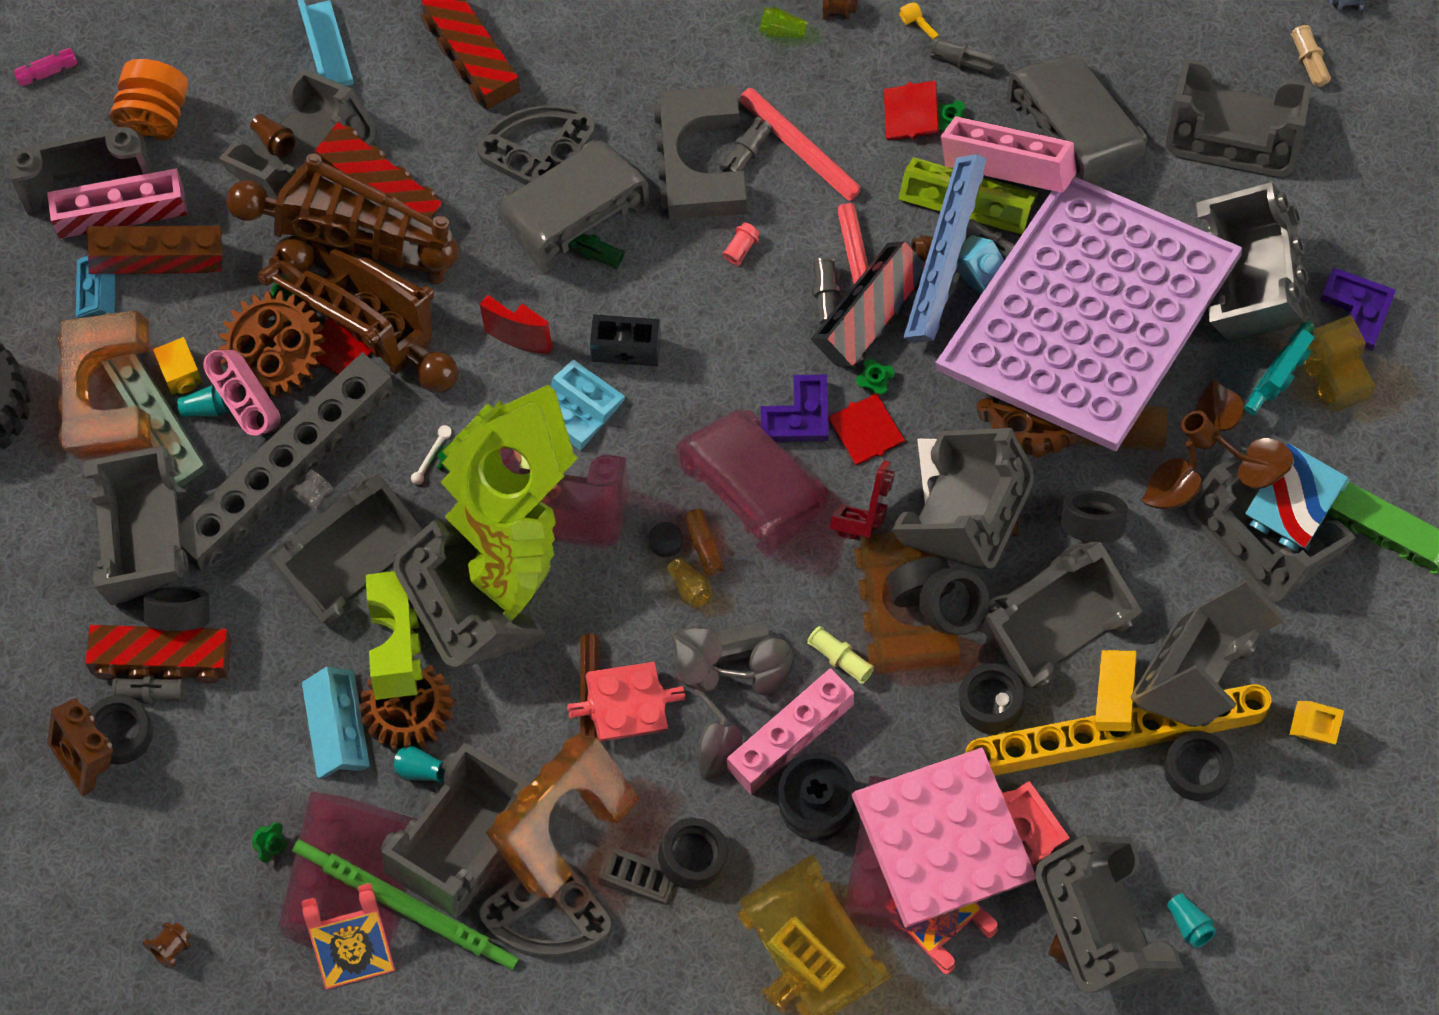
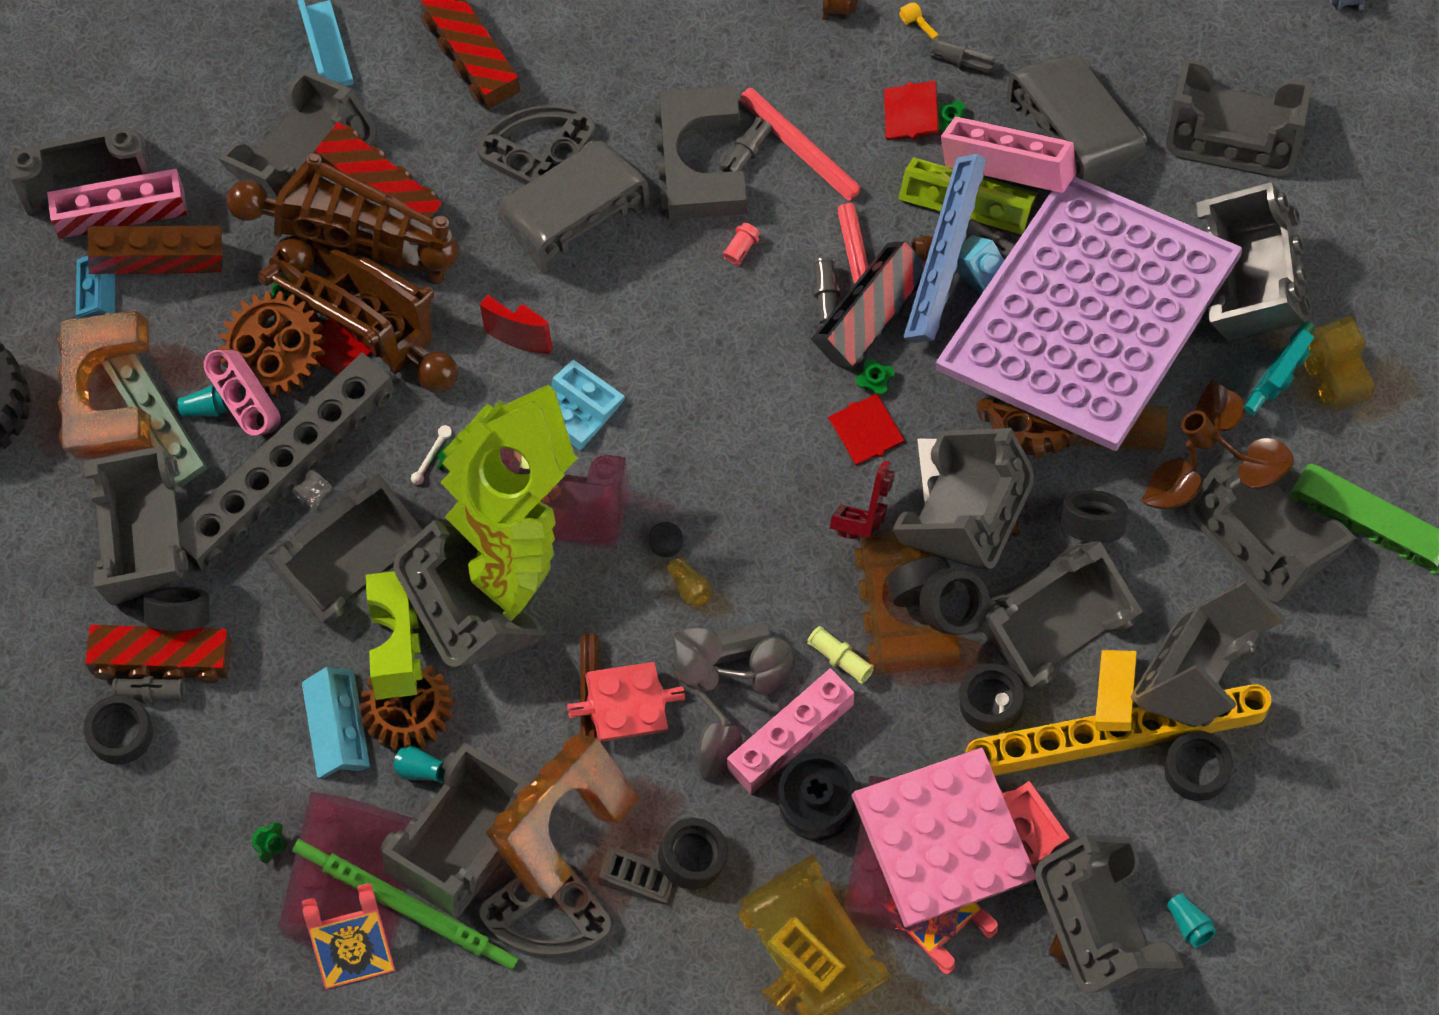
dark pink axle [14,48,77,86] -> none
reddish brown plate [47,698,113,797] -> none
orange wheel [110,59,189,140] -> none
reddish brown brick [143,922,191,968] -> none
yellow brick [153,337,203,395] -> none
reddish brown cone [250,114,296,157] -> none
dark green pin [568,233,625,270] -> none
black brick [590,314,661,366] -> none
clear pink windscreen [676,409,828,558] -> none
clear orange axle [685,509,725,577] -> none
clear neon green cone [759,5,807,39] -> none
dark purple plate [761,374,828,442] -> none
panel [1245,443,1350,552] -> none
yellow brick [1289,701,1344,745] -> none
tan axle [1290,25,1331,87] -> none
dark purple plate [1320,267,1396,351] -> none

